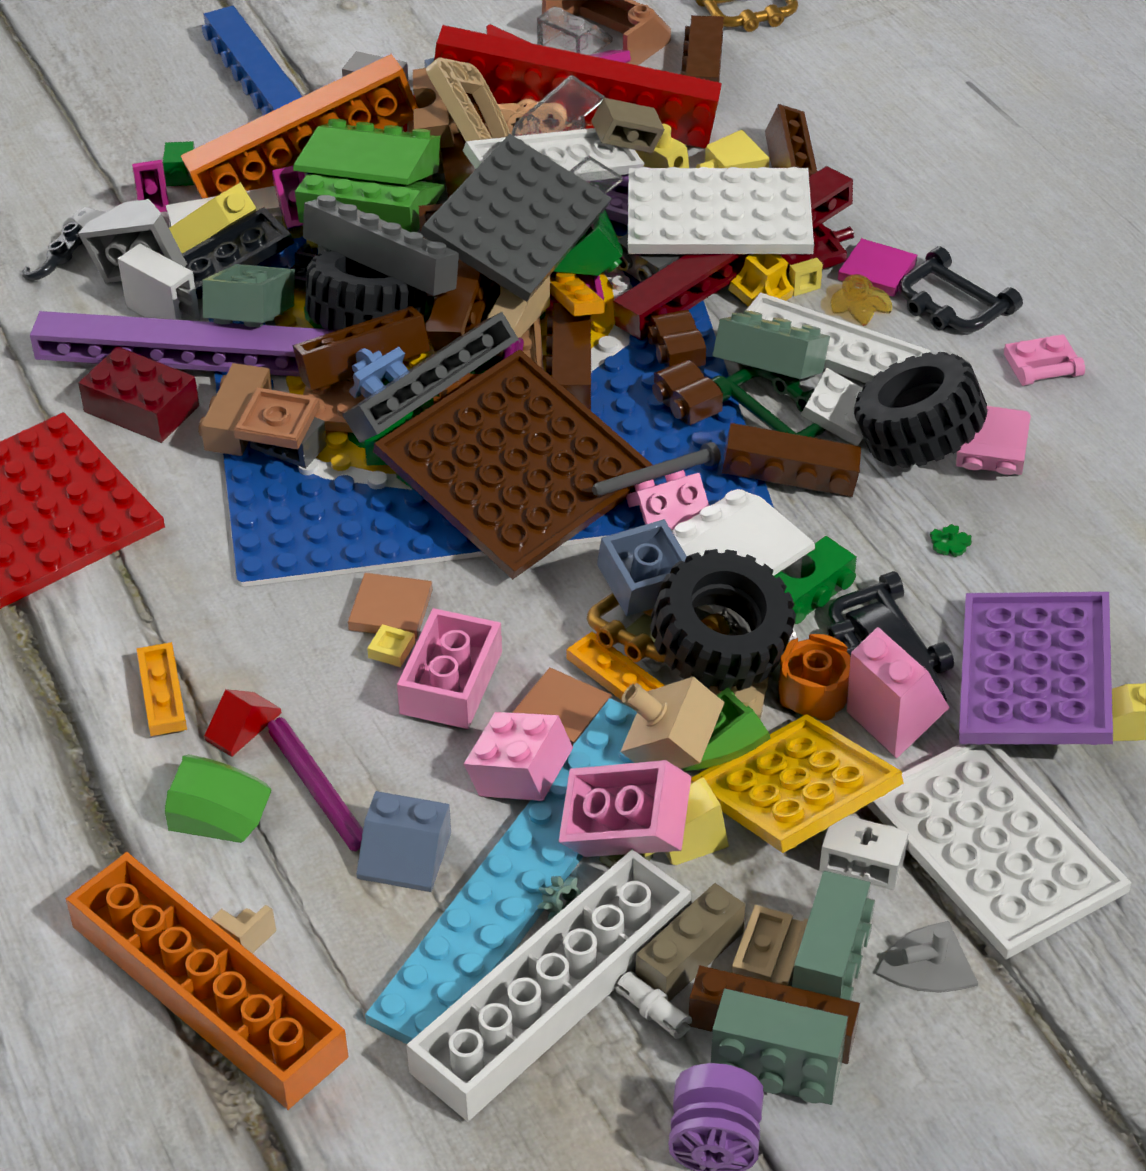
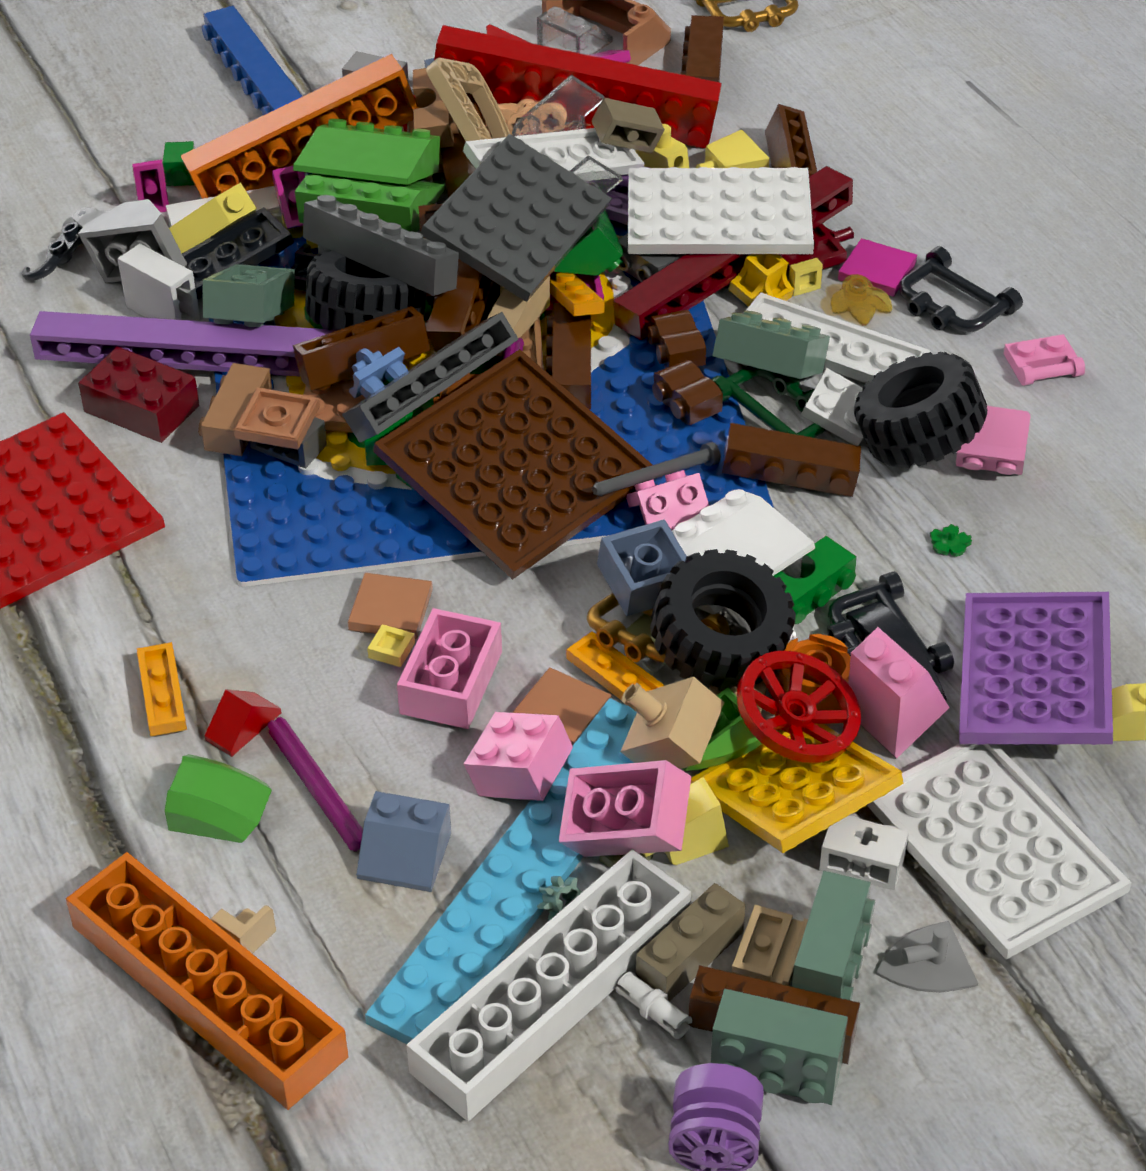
none -> red wheel [737,651,861,763]

